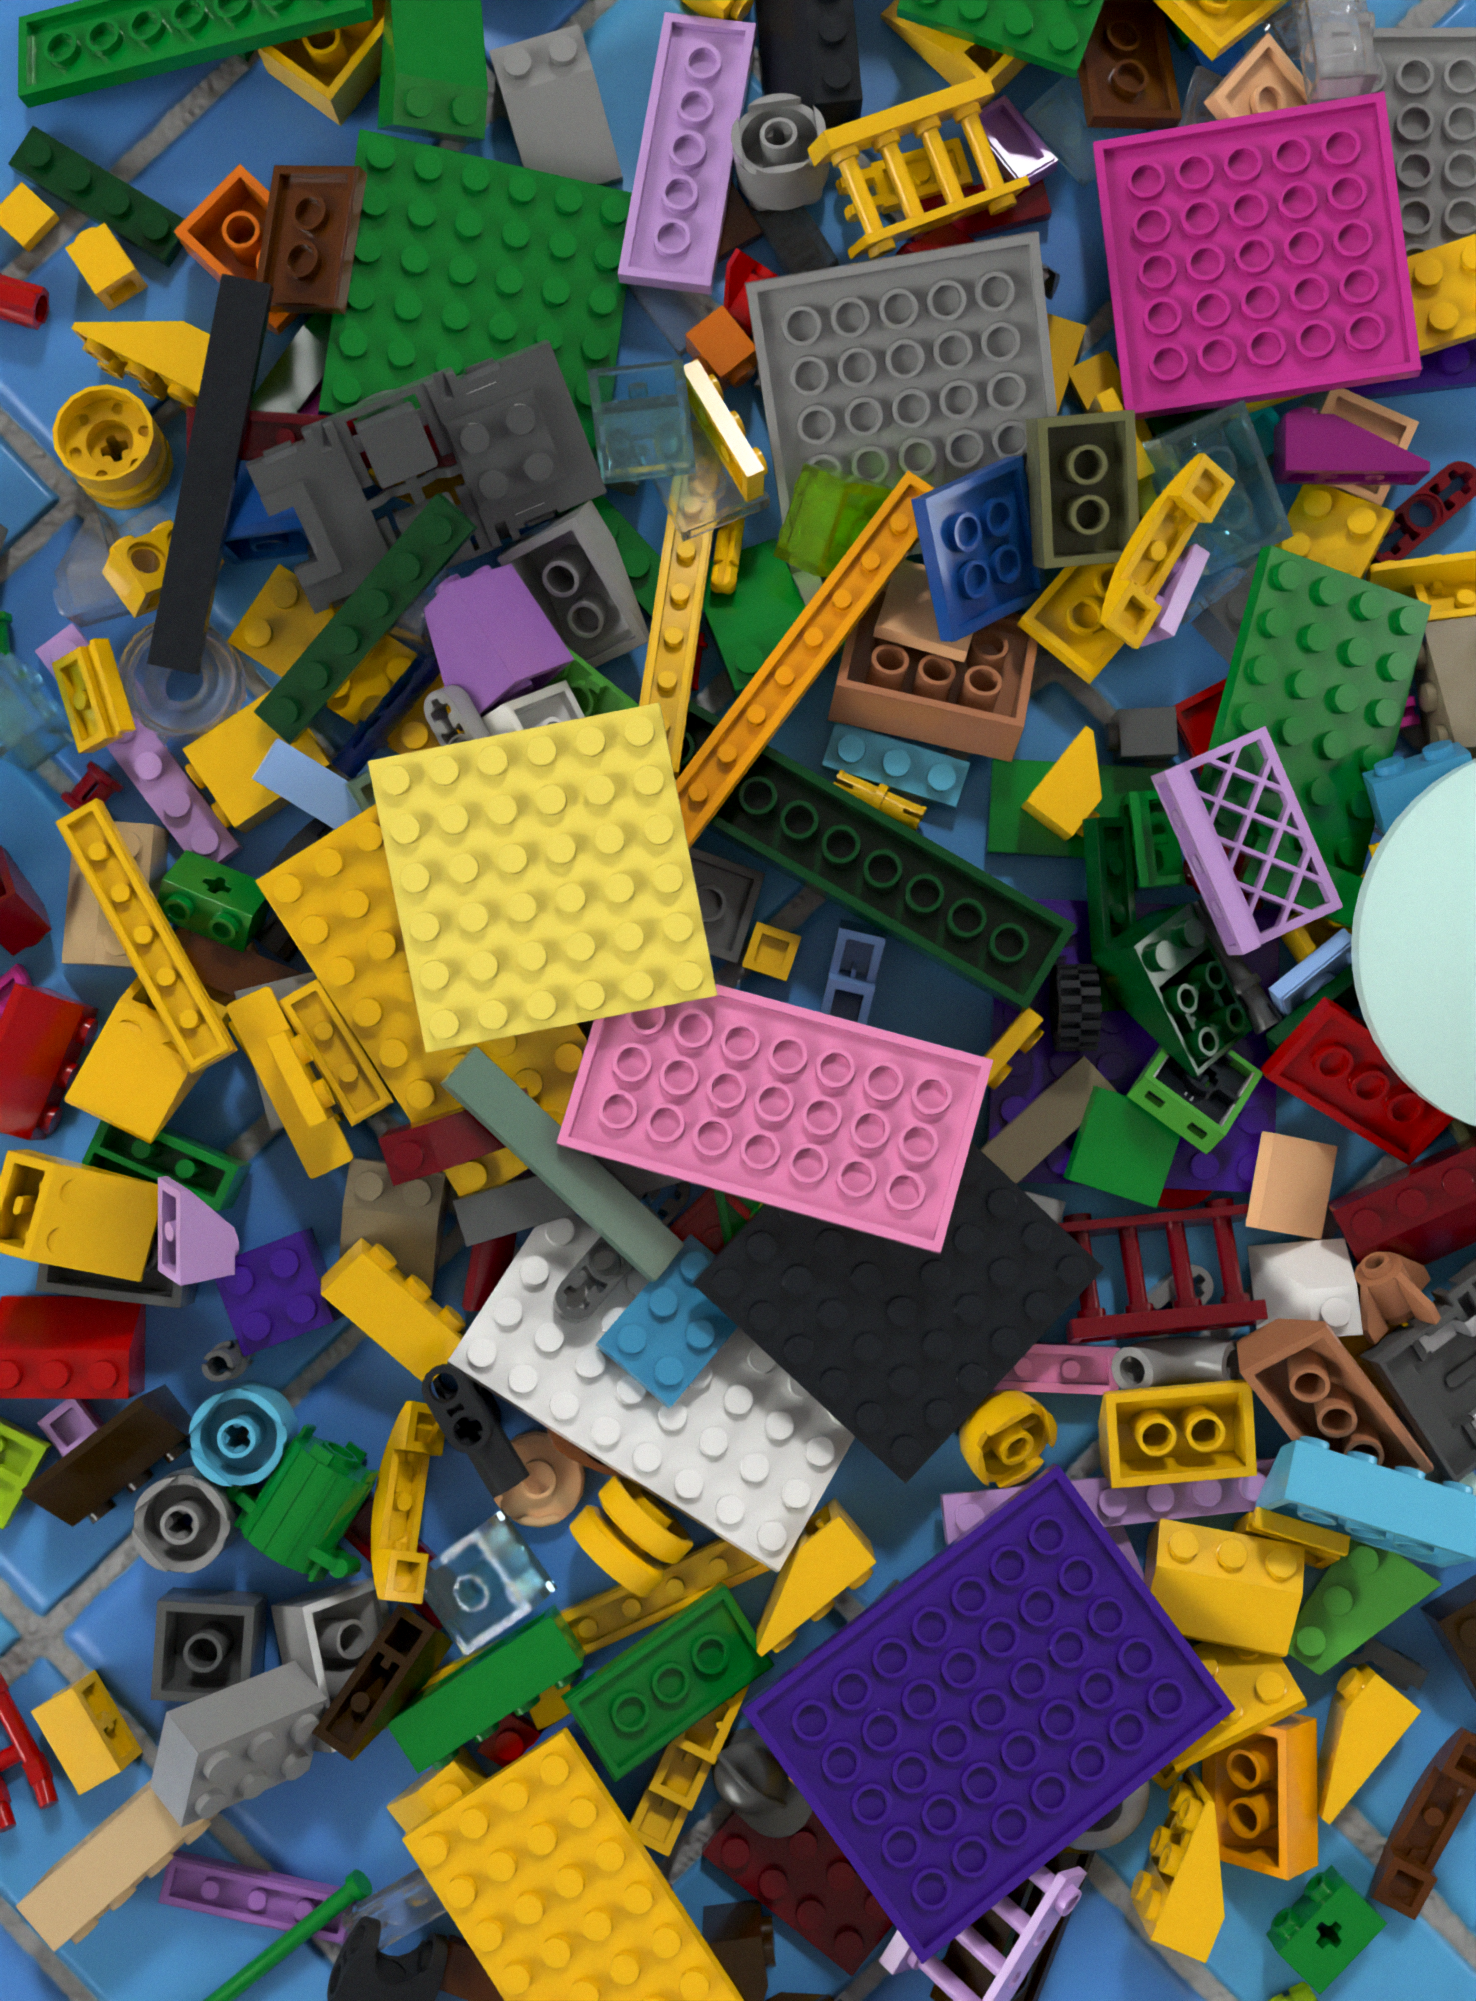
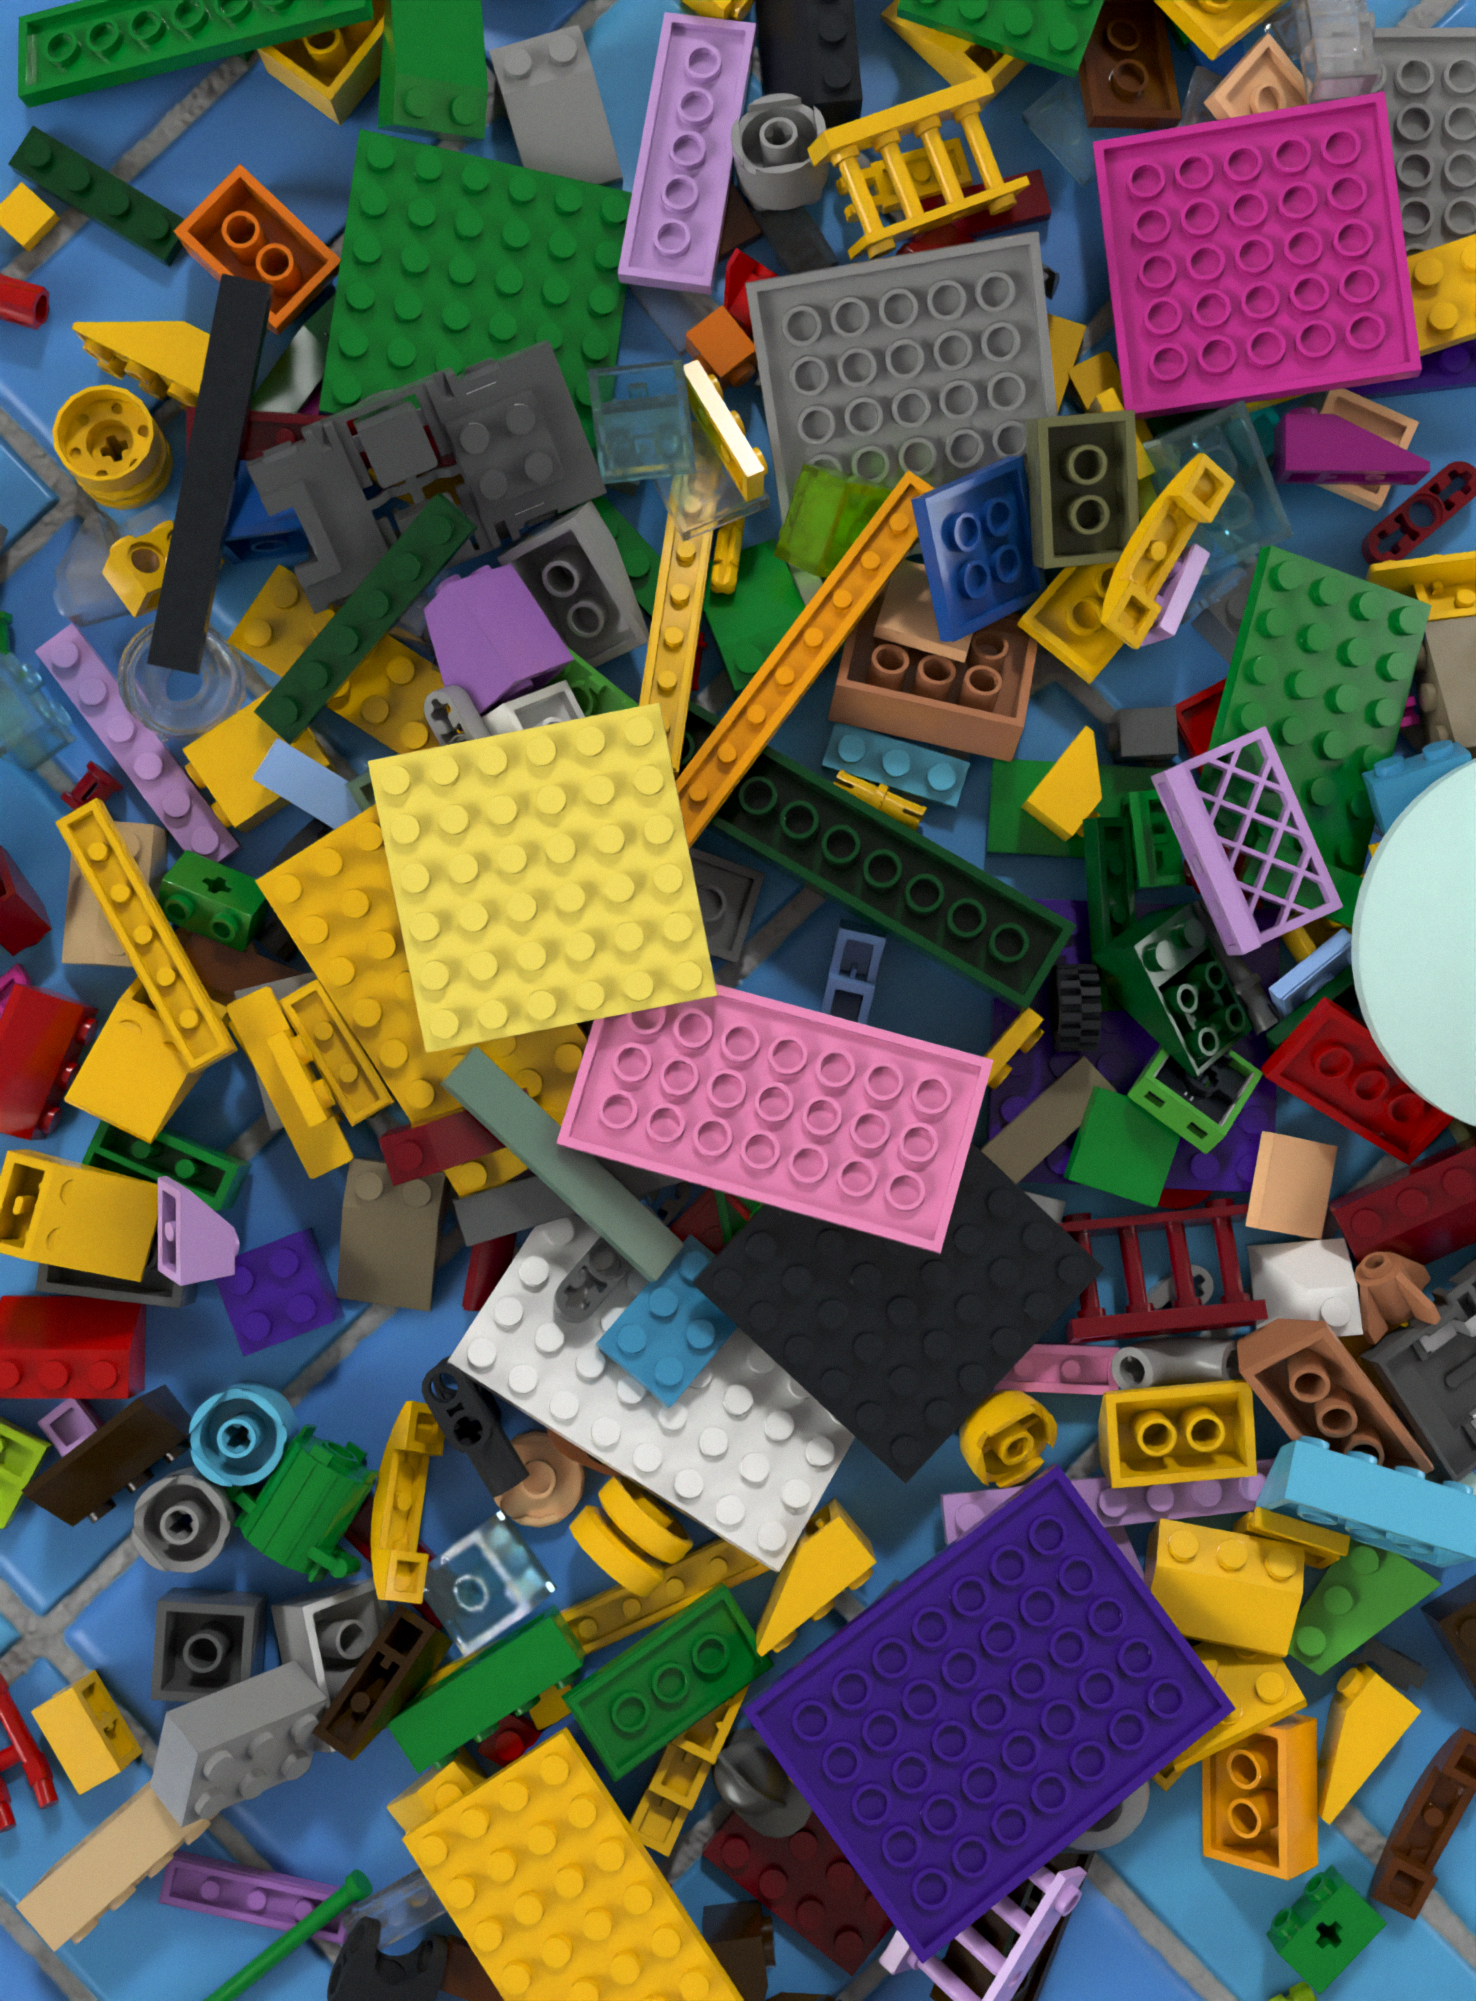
yellow plate [52,638,136,754] -> none
yellow brick [65,222,148,311] -> none
dark grey pin [201,1339,256,1382] -> none
reddish brown tile [256,165,367,315] -> none
yellow brick [321,1237,466,1382] -> none
clear blue pin [330,651,441,779] -> none
yellow plate [742,922,801,982] -> none
medium lavender tile [978,95,1058,190] -> none
yellow slope [1131,1768,1225,1963] -> none
yellow plate [1272,484,1395,579] -> none

